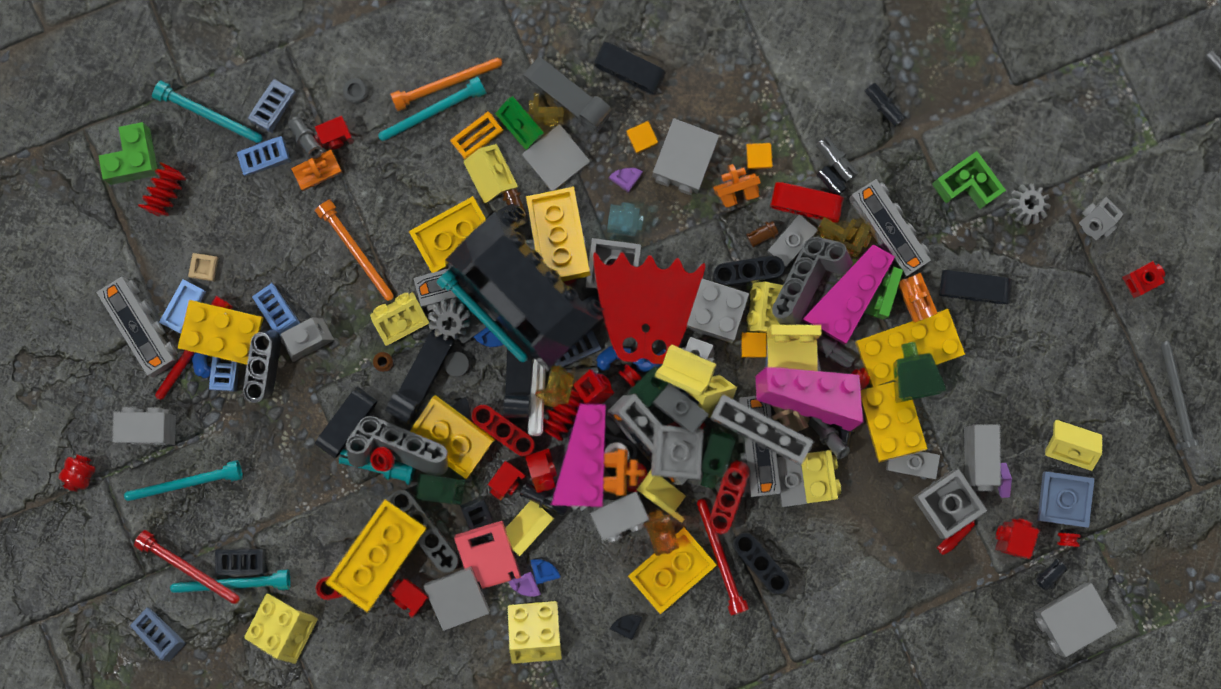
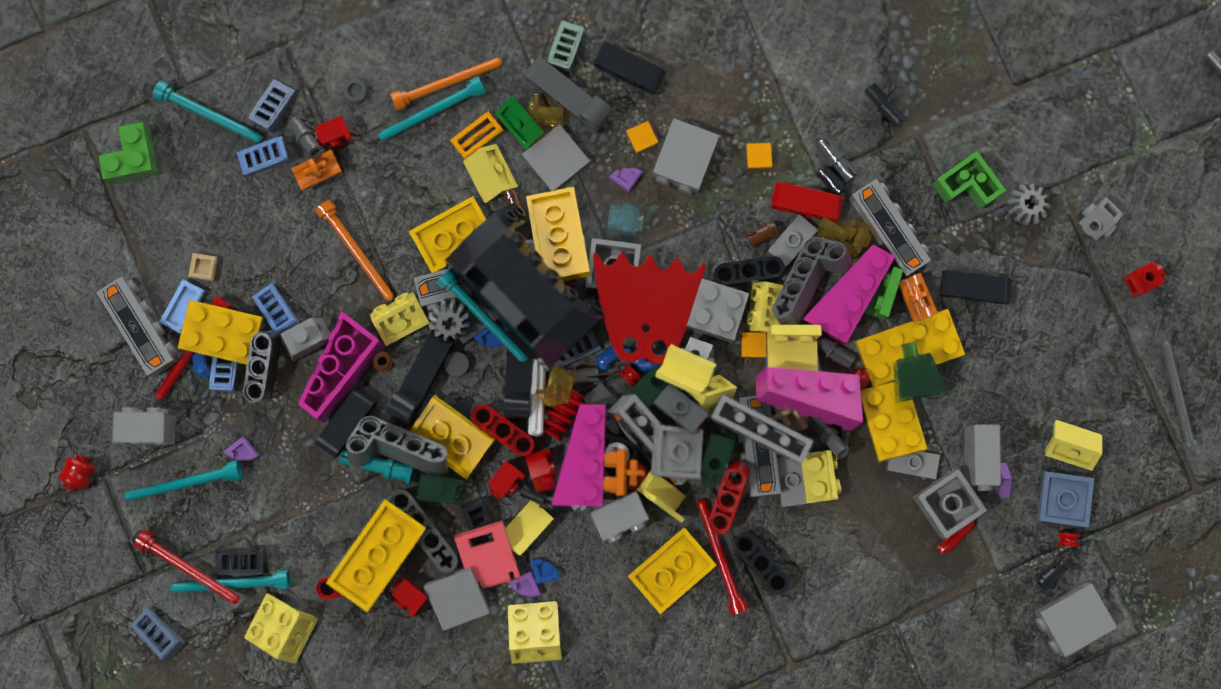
red piece [138,162,187,217] -> none
red plate [370,447,394,472] -> none
red brick [573,369,614,405] -> none
black tile [609,615,643,640] -> none
clear orange hips [645,510,679,556] -> none
orange hips [713,164,761,208] -> none
red brick [995,519,1039,559] -> none
none -> medium lavender tile [224,436,260,461]
none -> dark pink wedge [298,311,385,423]
none -> sand green slope [547,21,585,74]

